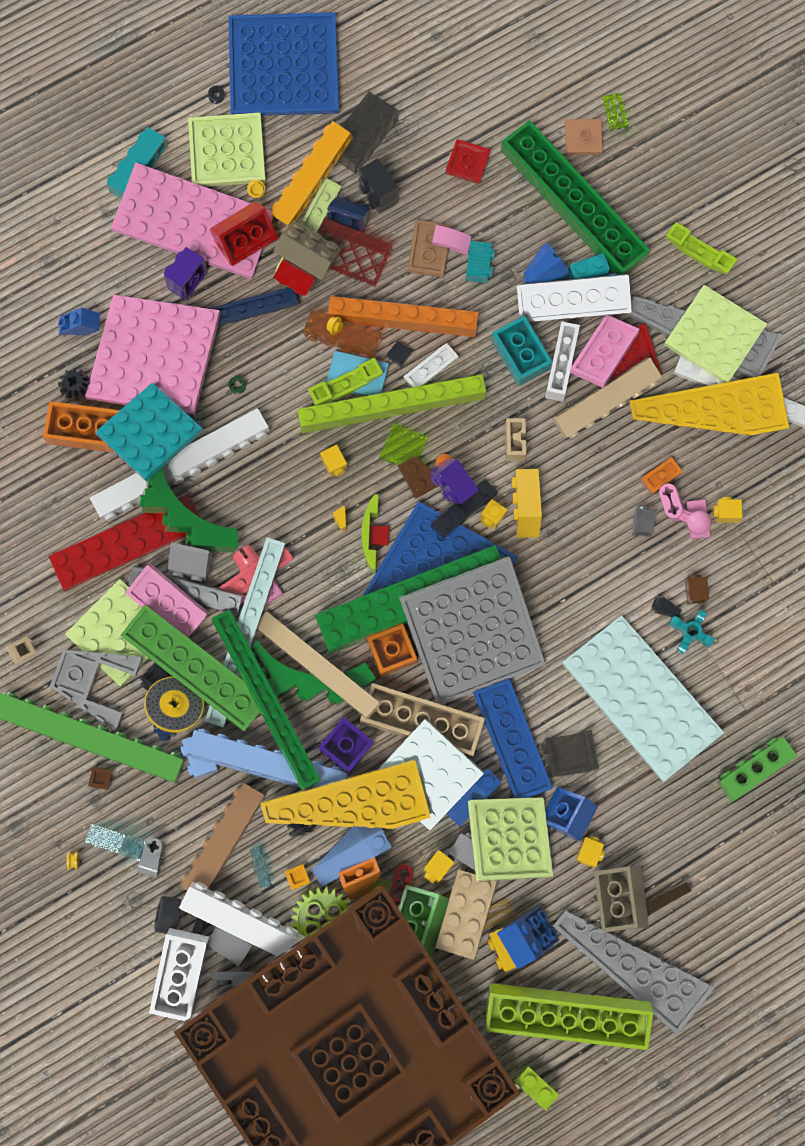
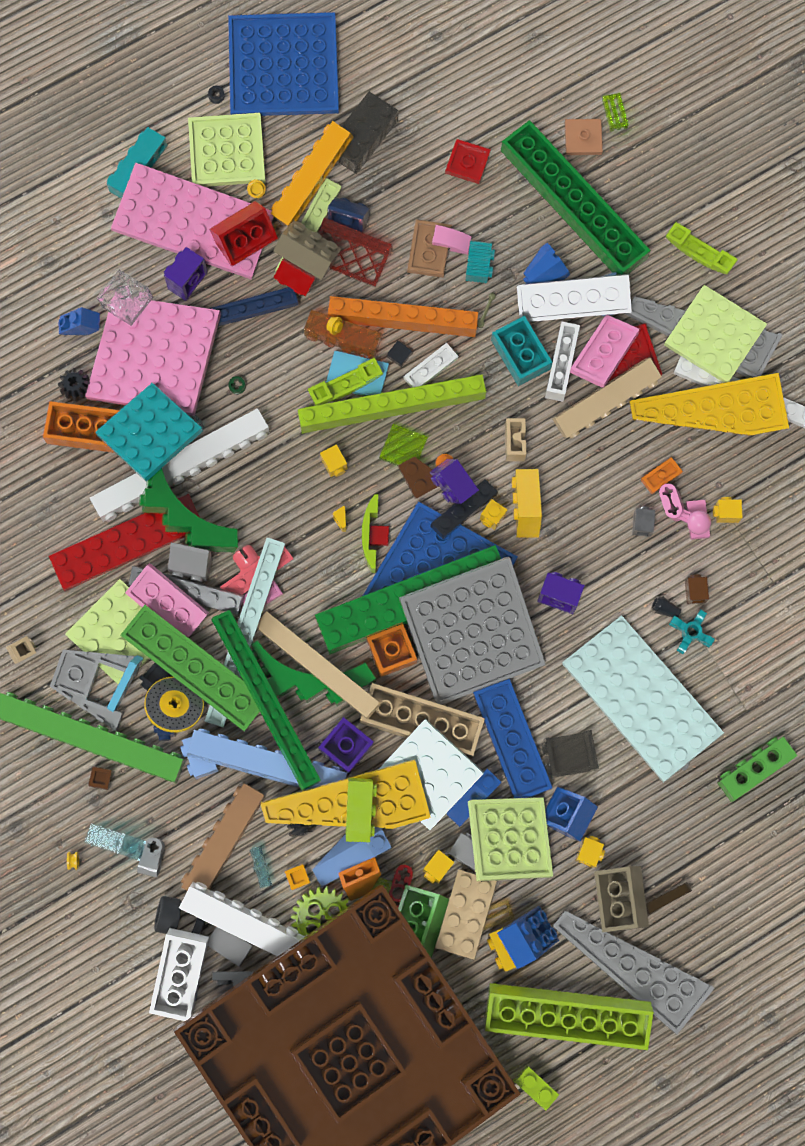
black brick [358,158,398,214] -> none
teal brick [568,253,610,280] -> none
none -> clear brick [97,269,154,326]
none -> medium azure tile [107,655,143,712]
none -> lime brick [345,778,377,842]
none -> olive hinge [477,293,496,328]
none -> dark purple brick [537,572,585,615]

